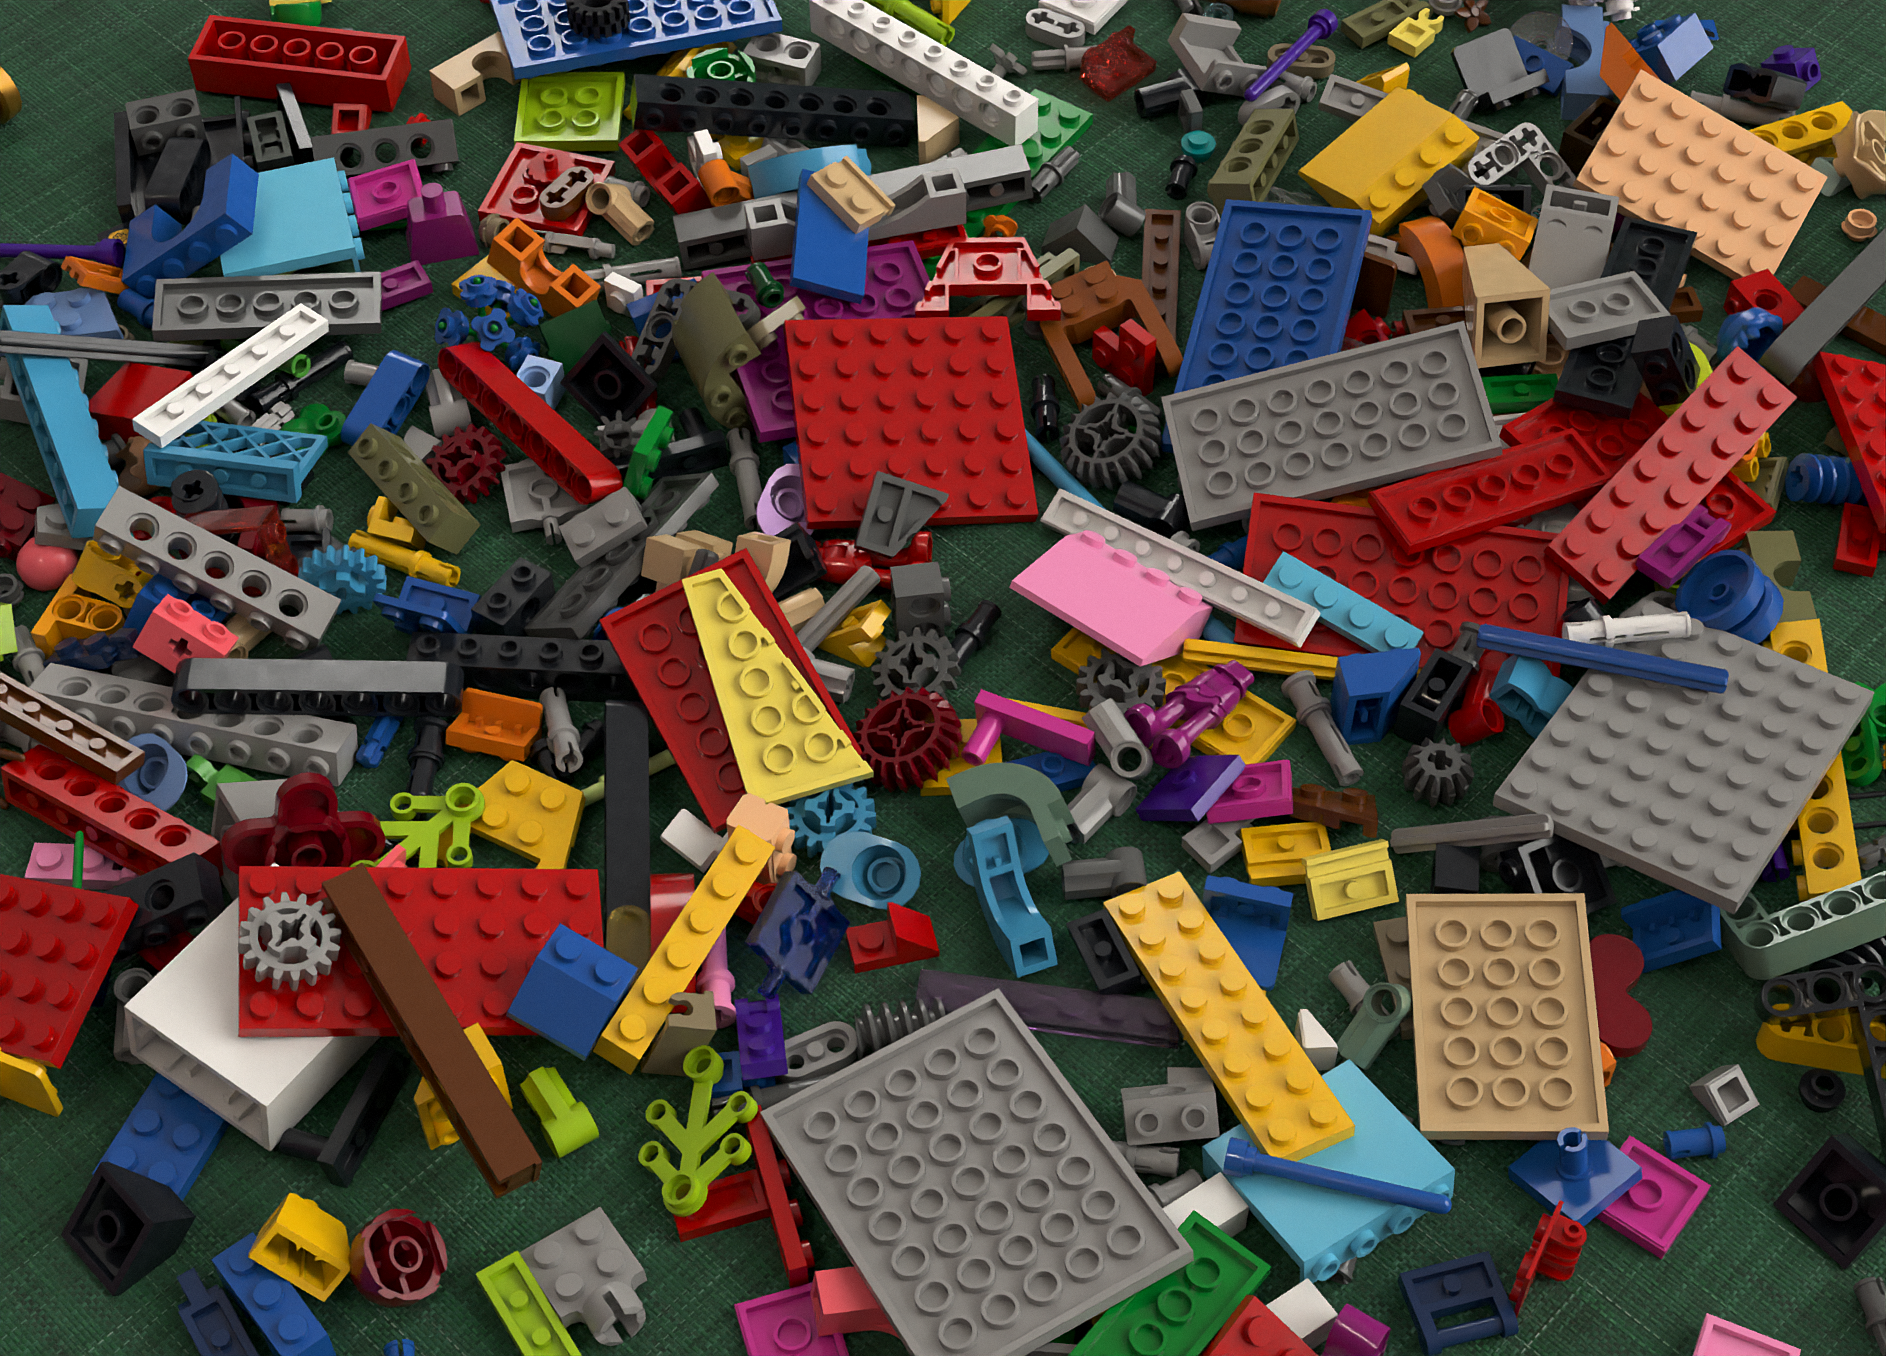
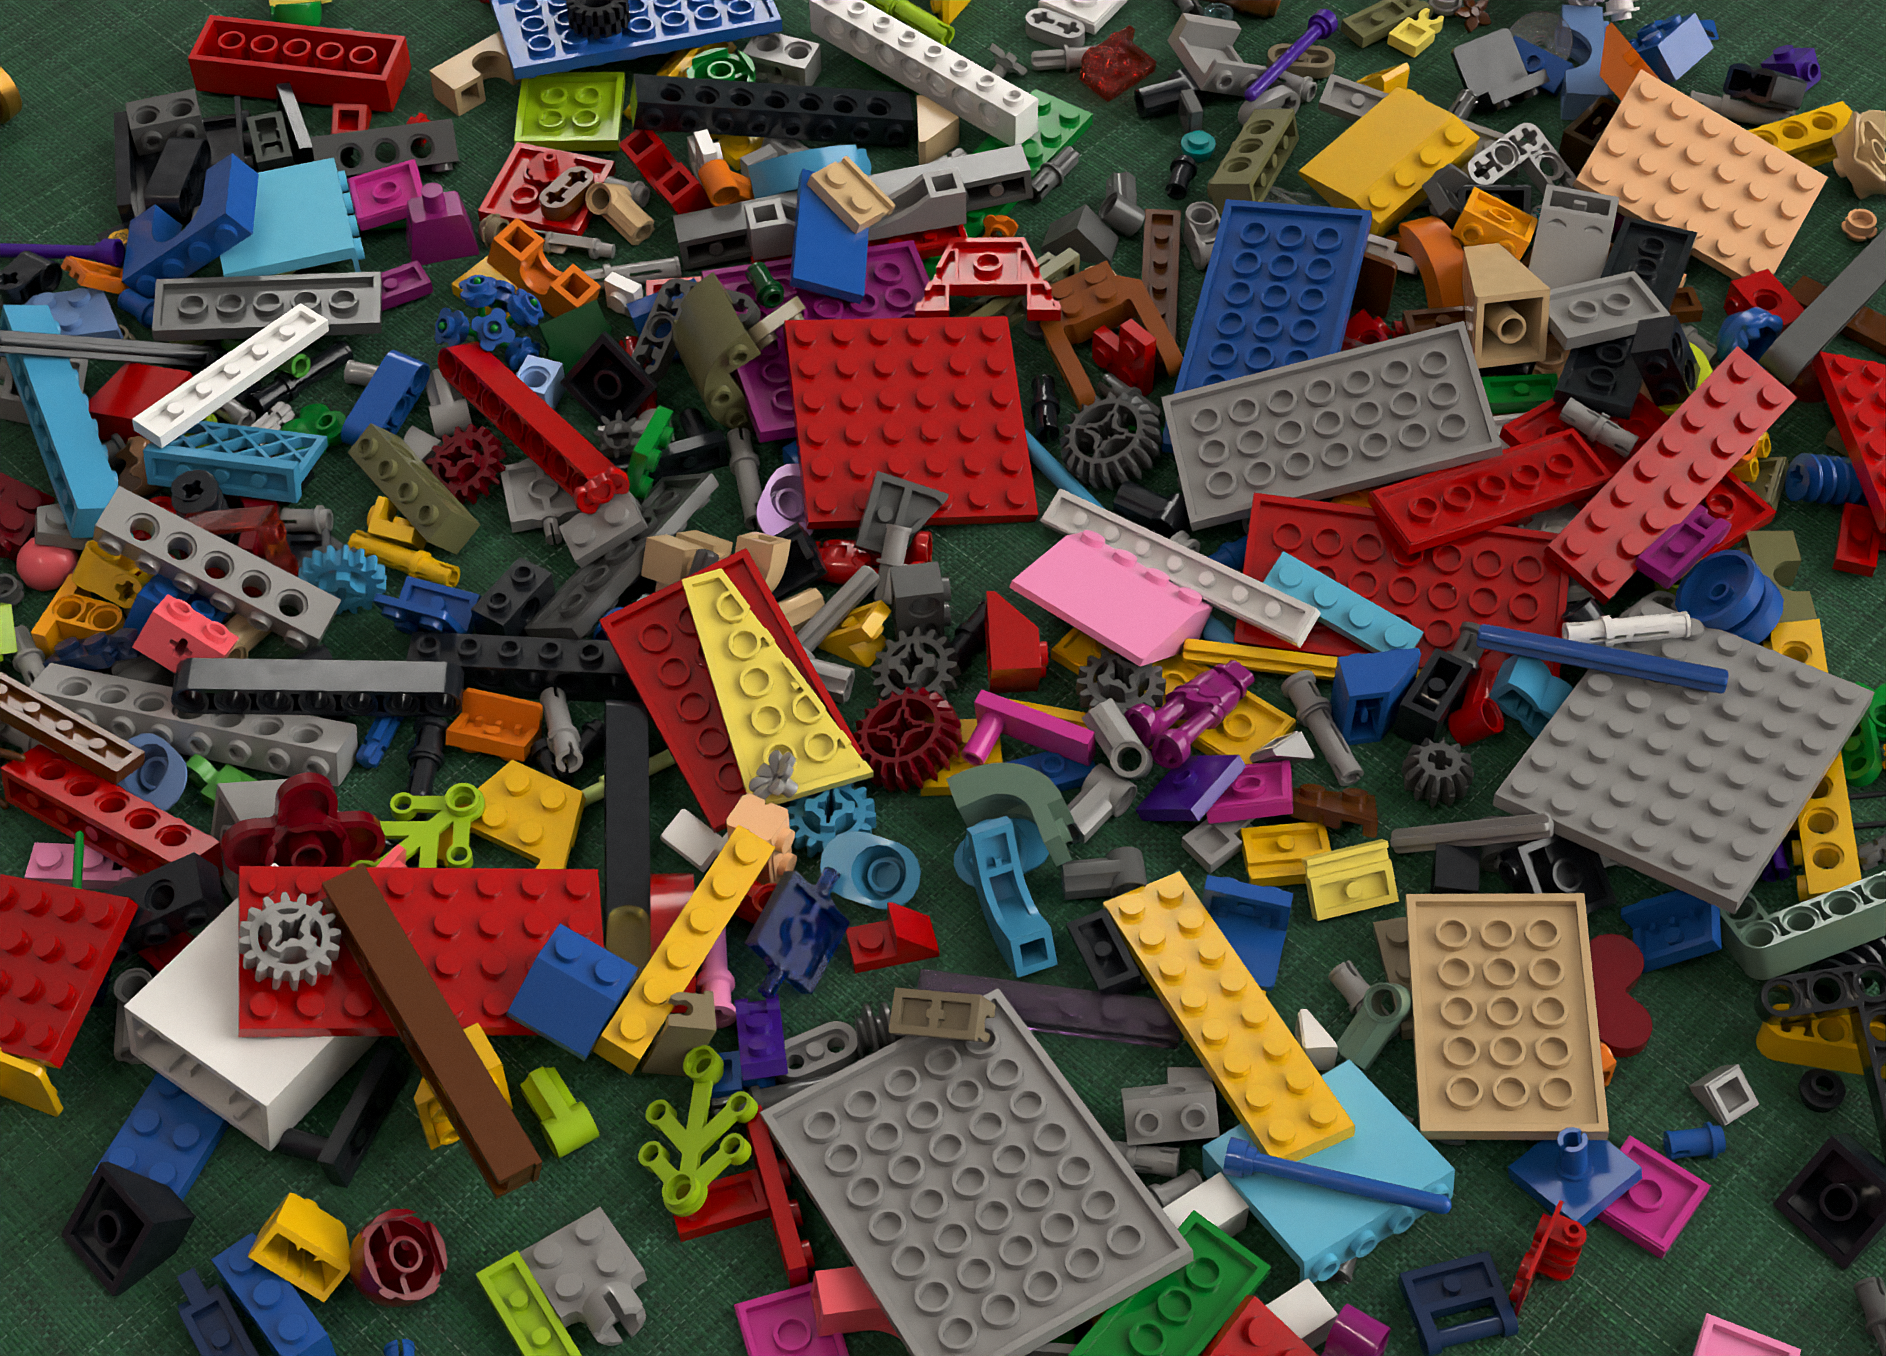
light aqua slope [1810,157,1852,197] -> none
none -> red piece [573,466,630,514]
none -> light grey plant [749,750,798,800]
none -> light grey axle [873,524,912,604]
none -> dark tan hinge [888,988,996,1042]
none -> red slope [984,591,1048,693]
none -> light grey slope [1249,731,1314,765]
none -> light grey pin [1558,397,1639,458]

